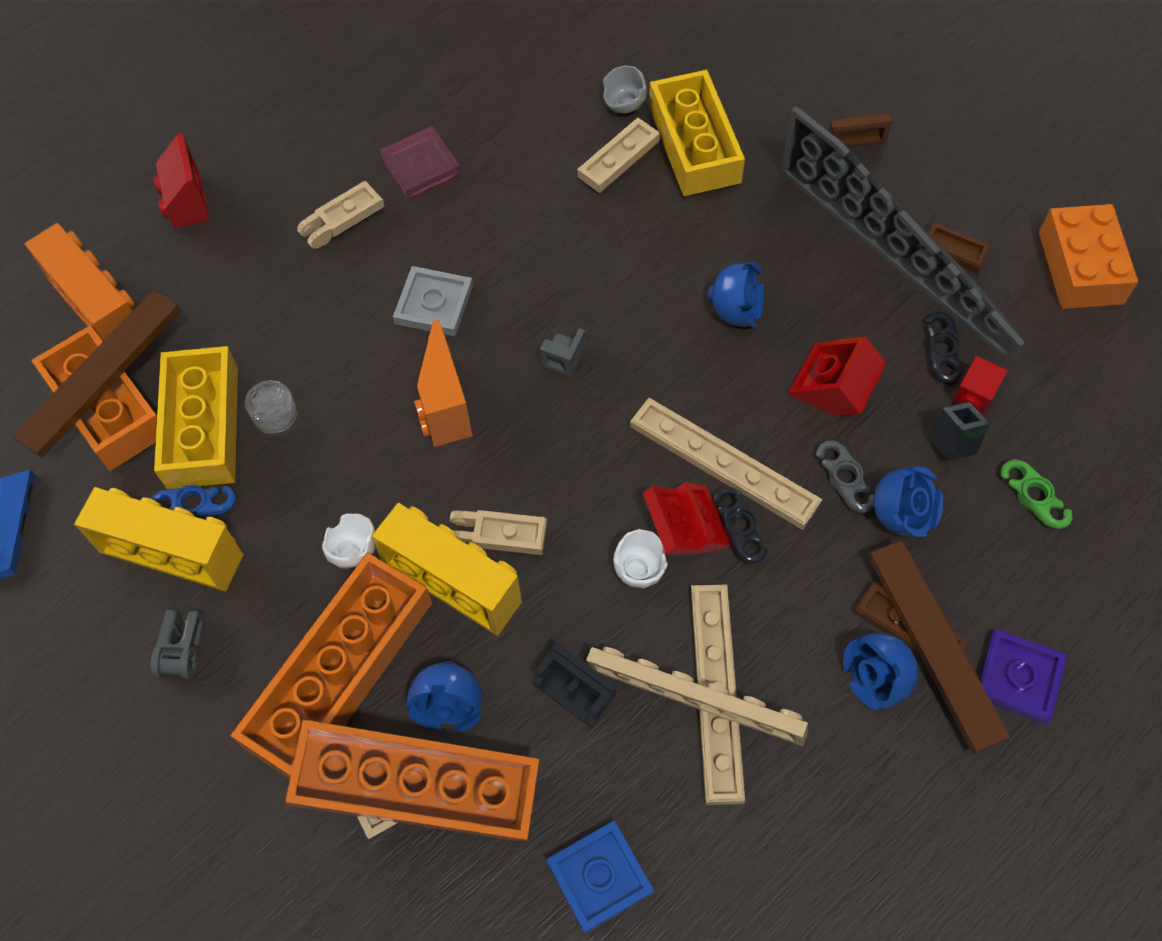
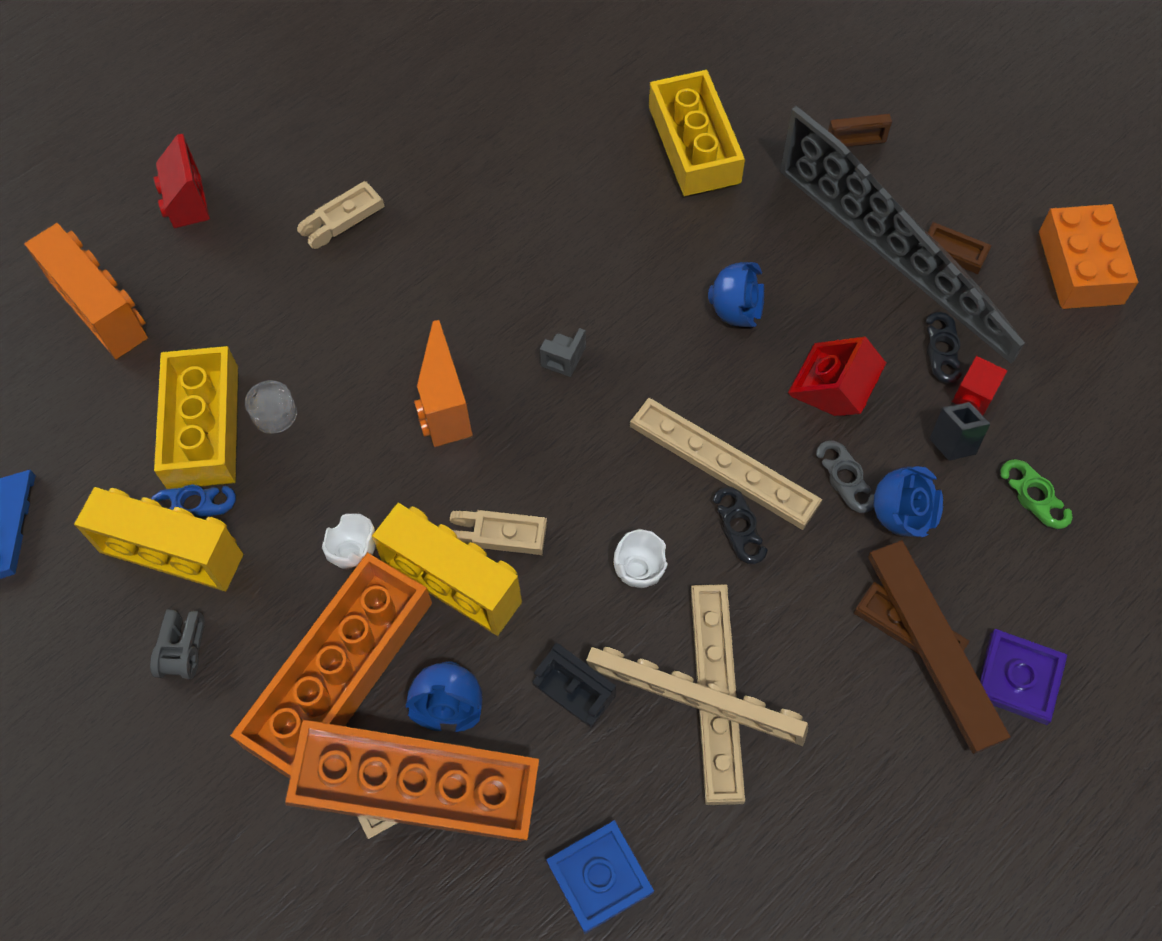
reddish brown tile [12,290,181,458] -> none
orange brick [31,325,157,471] -> none
clear pink tile [379,126,461,198] -> none
light grey tile [393,266,473,337] -> none
tan plate [577,118,660,193] -> none
light grey hair [603,65,647,114] -> none
red slope [643,482,731,555] -> none
blue cylinder [843,632,918,710] -> none

